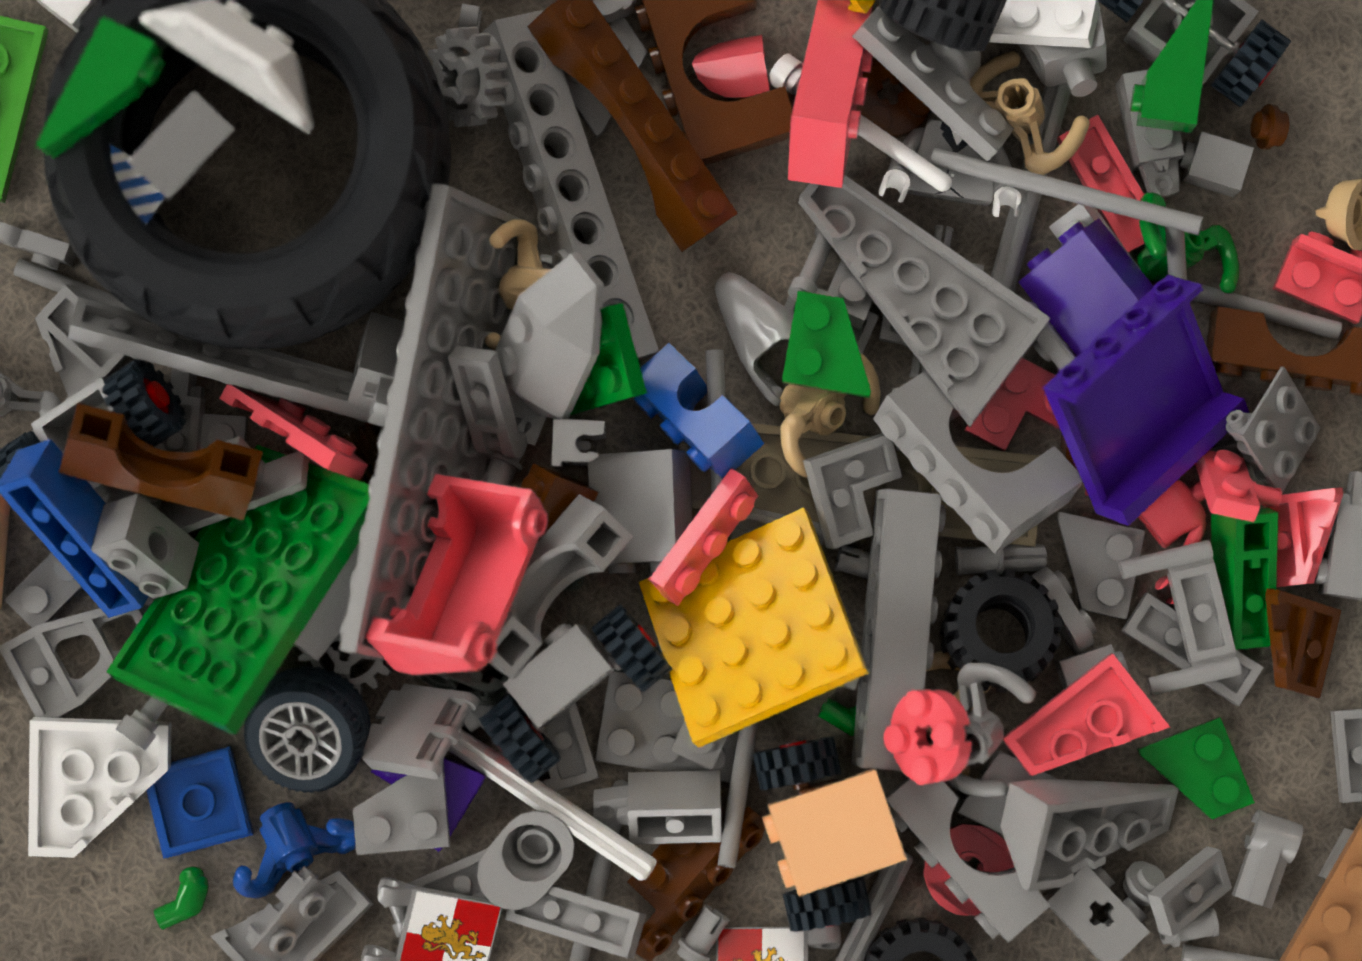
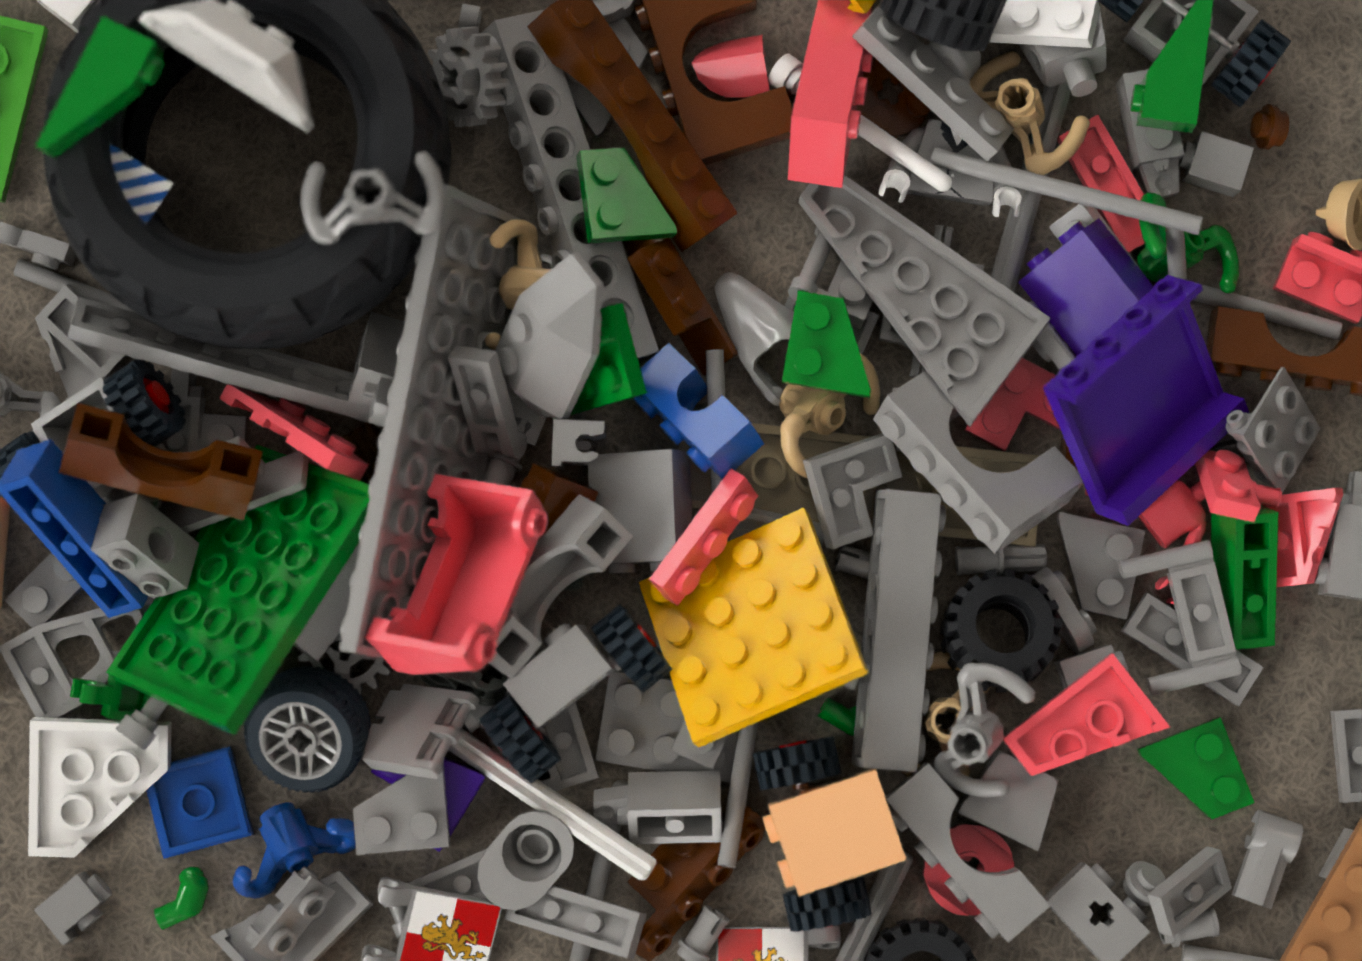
light grey slope [128,92,235,200] -> none
coral plate [883,689,972,785] -> none
light grey wedge [1000,778,1179,892] -> none
reddish brown wing [1265,588,1342,699] -> none
none -> light grey brick [34,871,112,945]
none -> green plate [70,675,151,720]
none -> light grey piece [301,152,446,244]
none -> green wing [576,148,677,244]
none -> reddish brown bracket [622,238,738,375]

